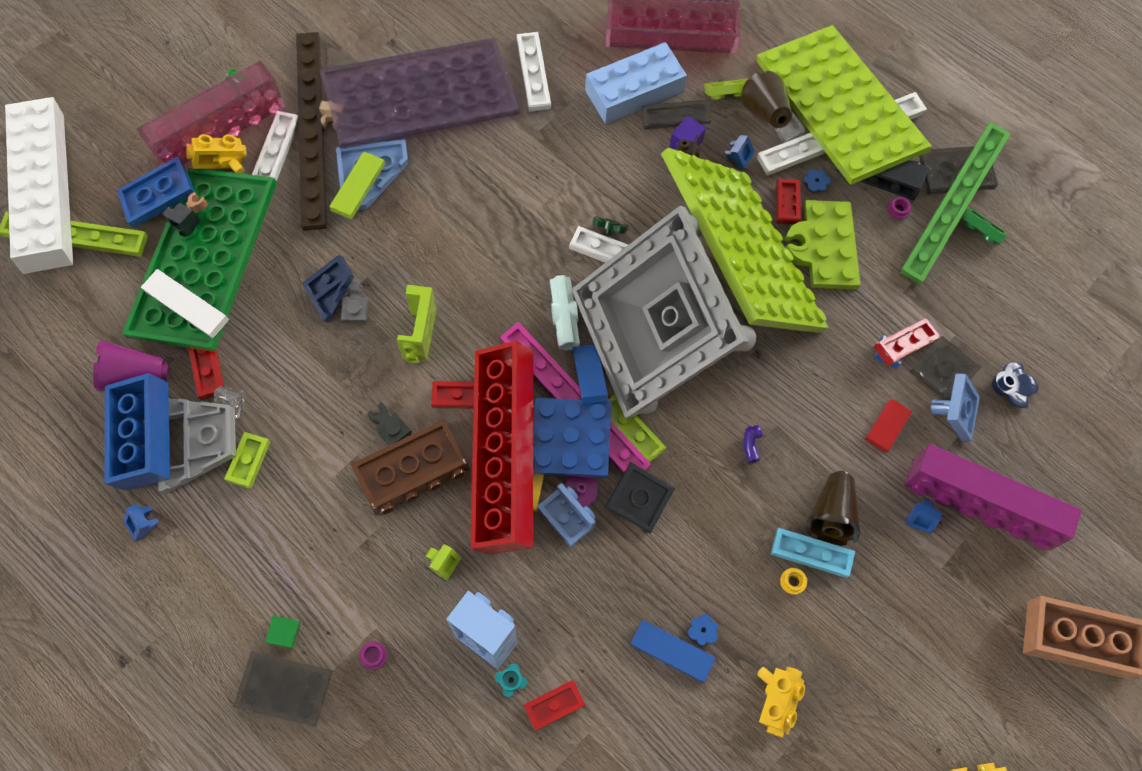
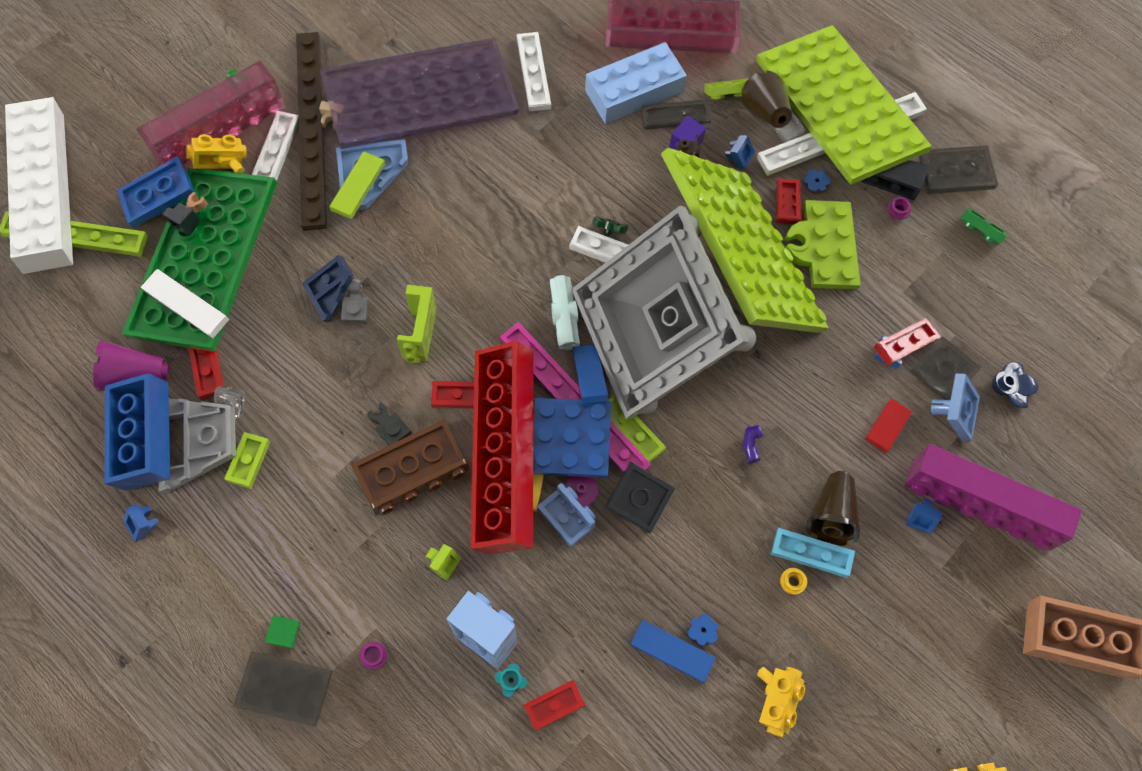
bright green plate [900,122,1011,284] -> none

